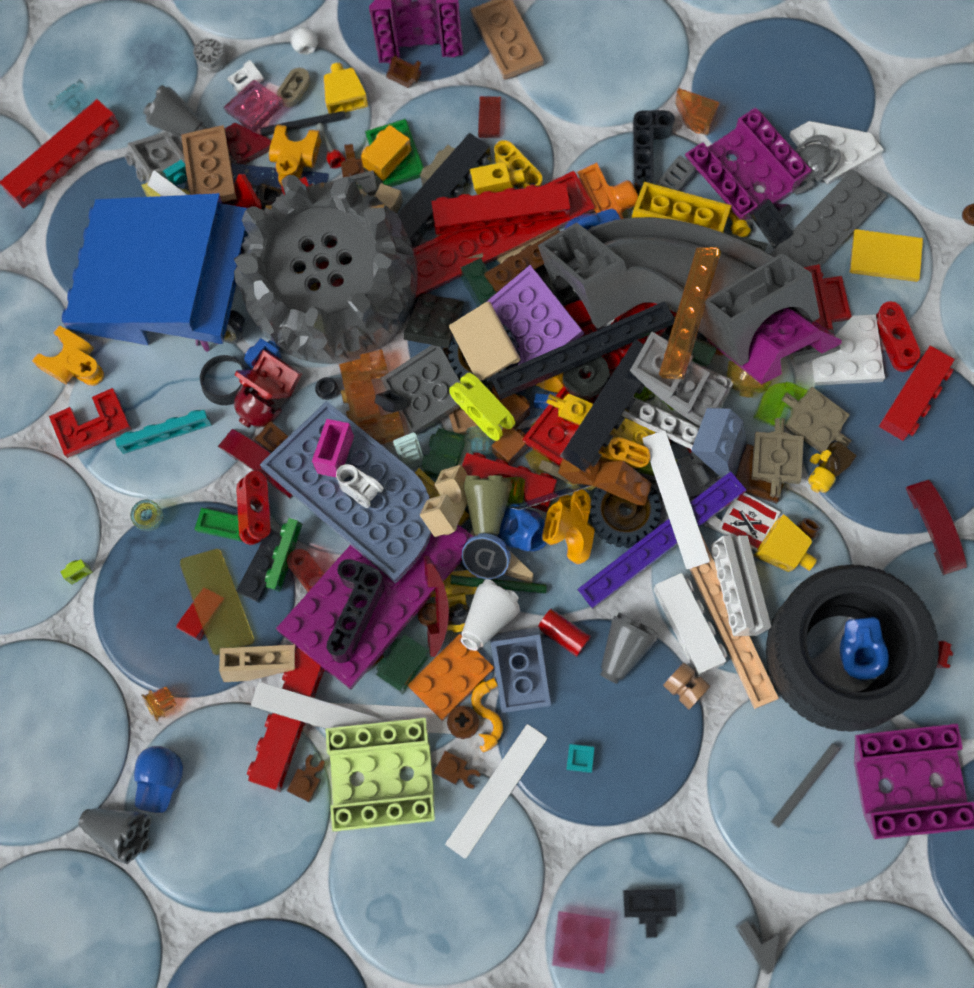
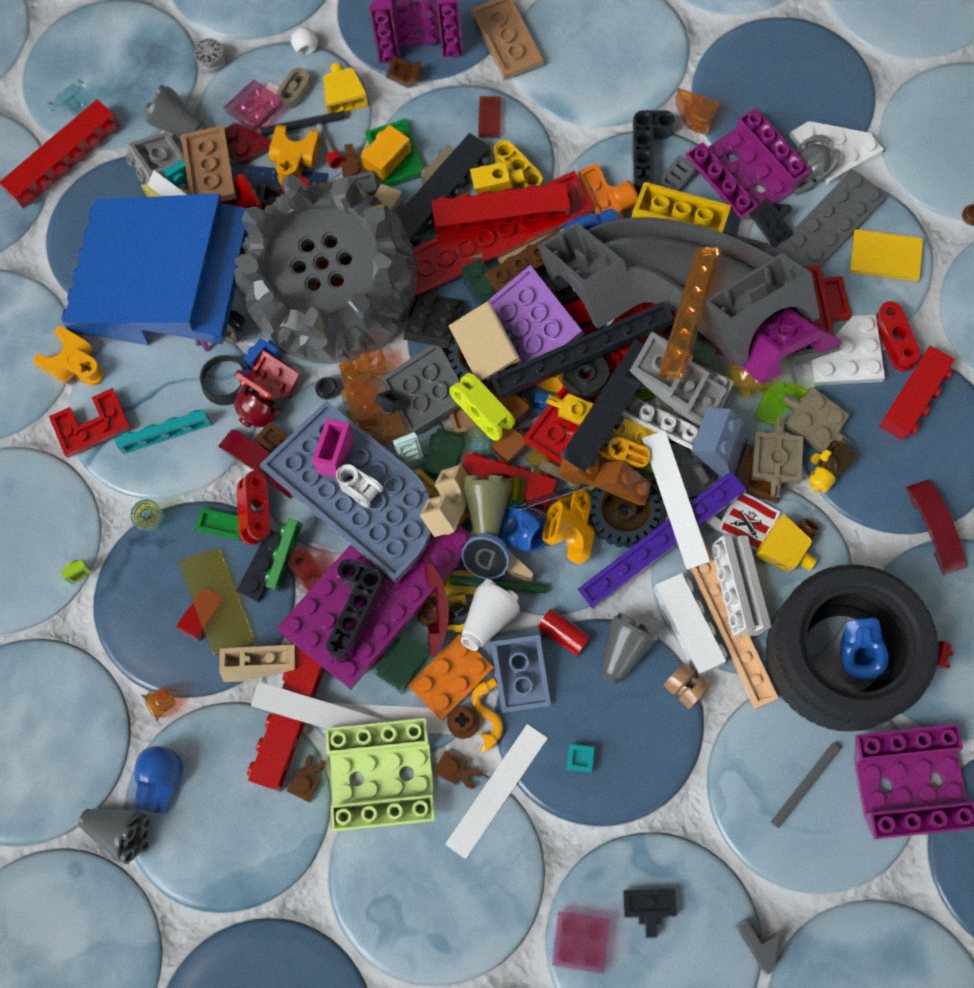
white piece [227,60,264,94] -> none
yellow piece [728,209,750,237] -> none

